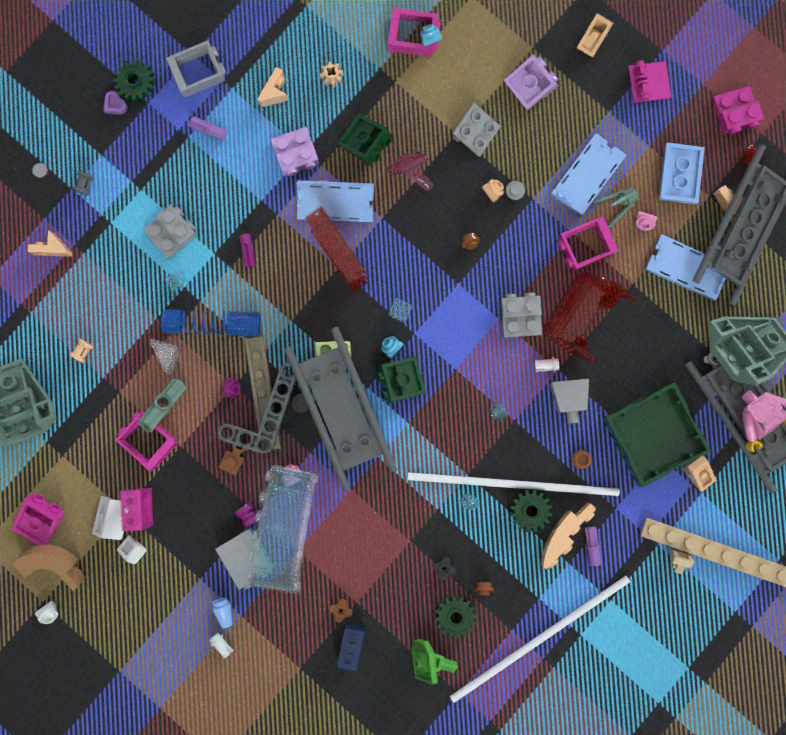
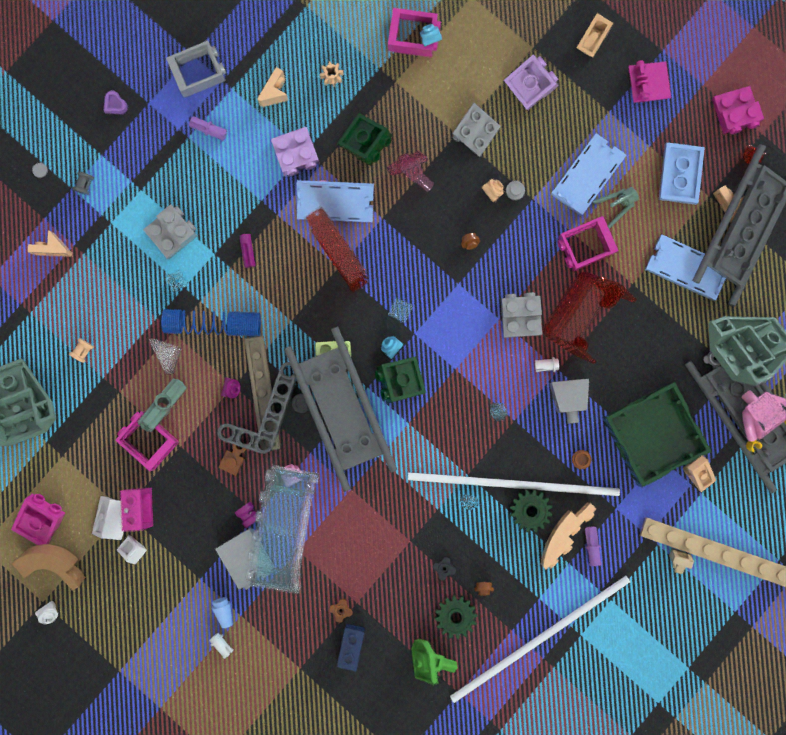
dark green gear [113,59,156,103] -> none
bright pink plate [636,211,657,231] -> none

